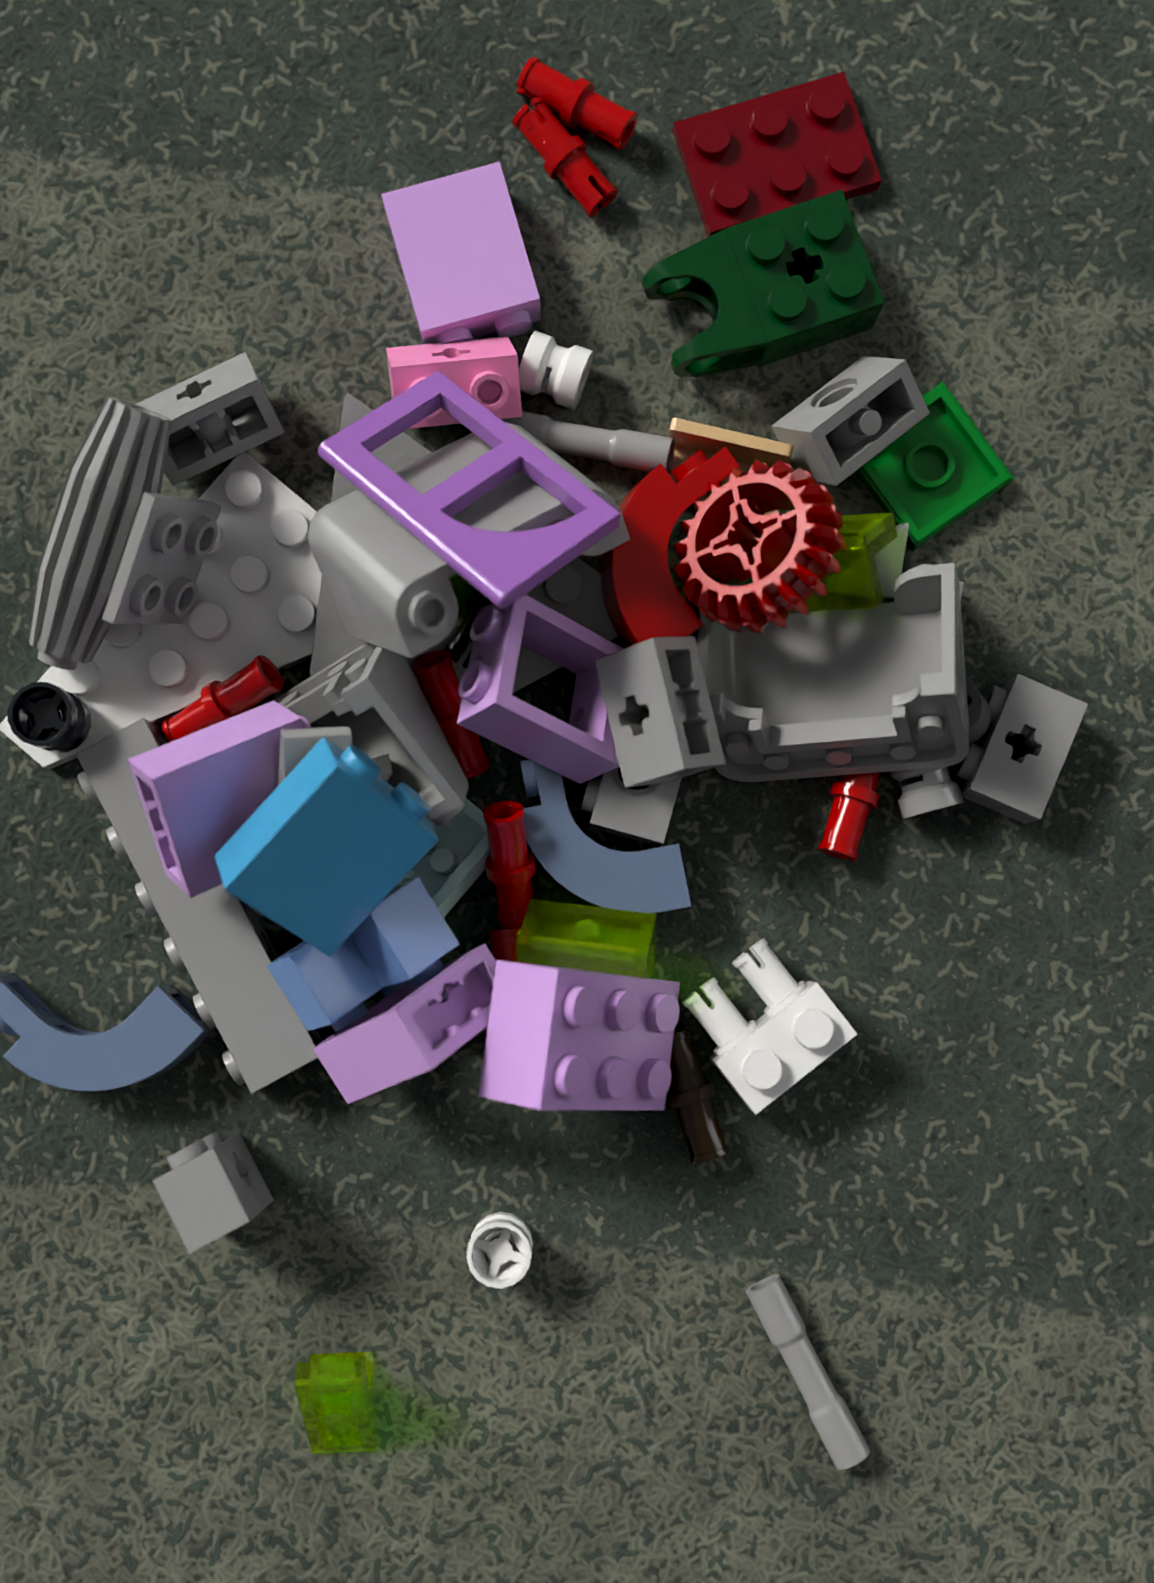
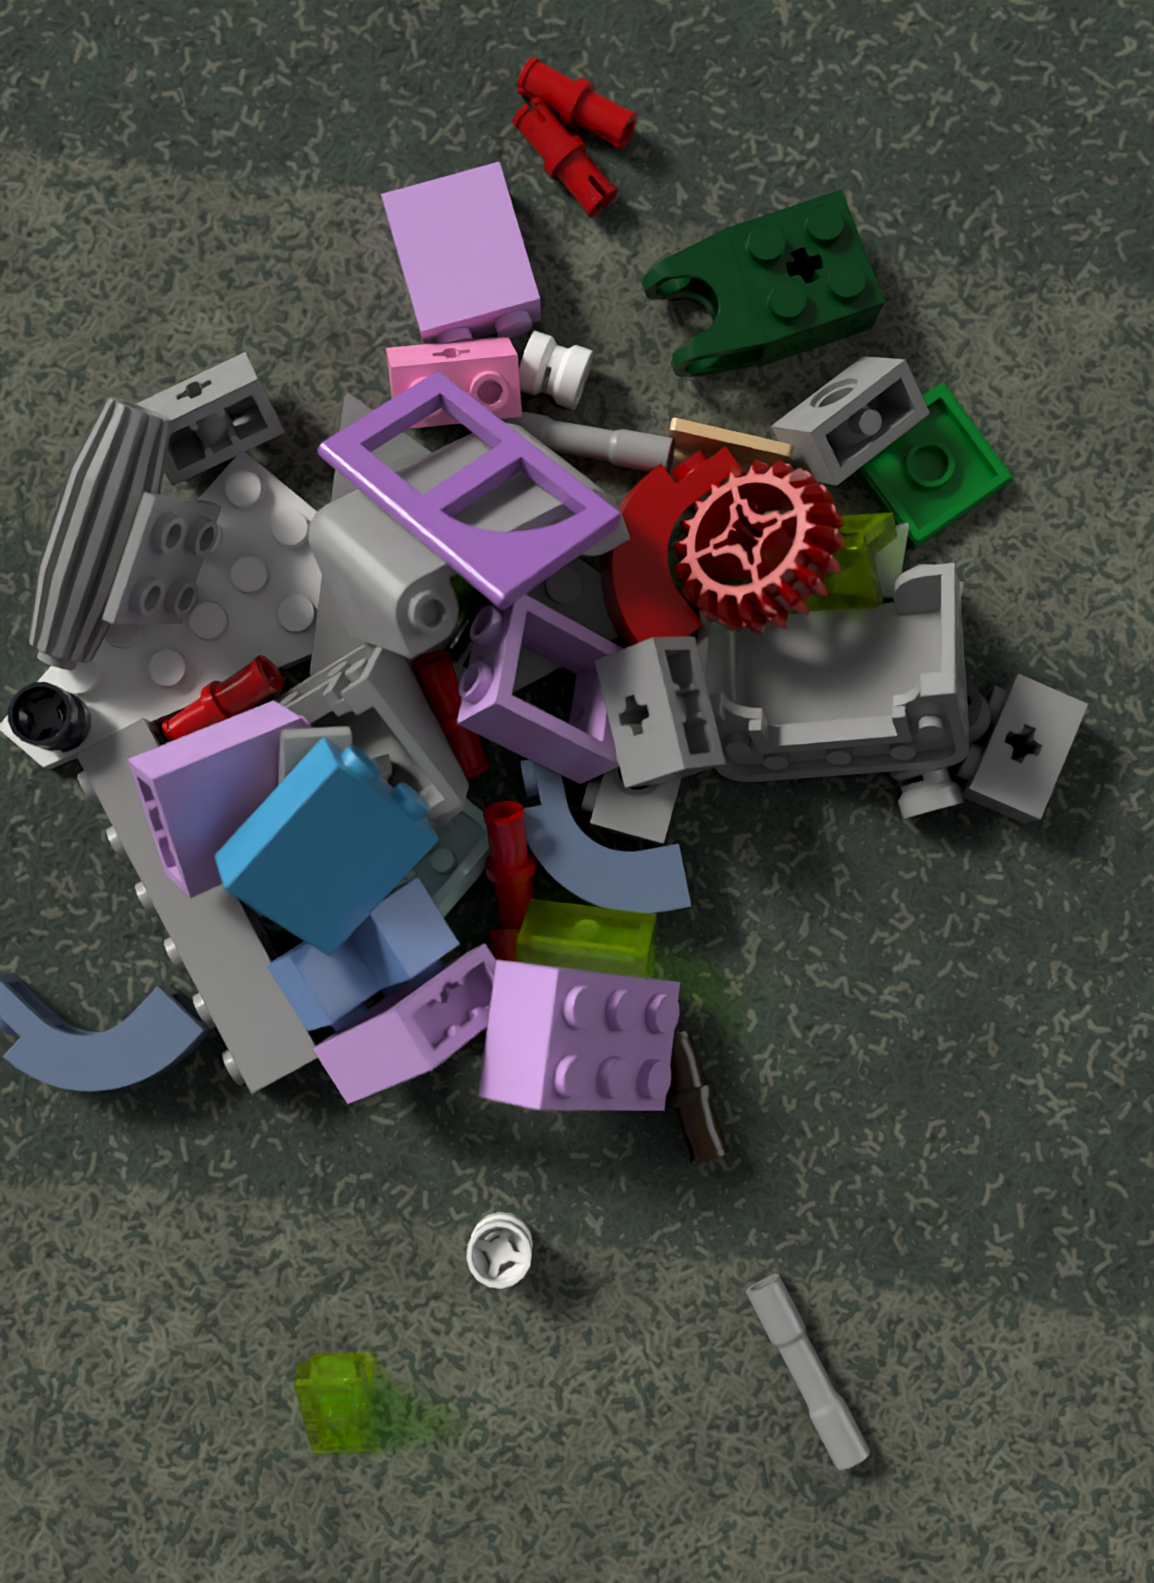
light grey brick [153,1131,274,1254] -> none
dark red plate [673,71,882,237] -> none
white brick [682,938,857,1115] -> none
red pin [818,772,881,861] -> none

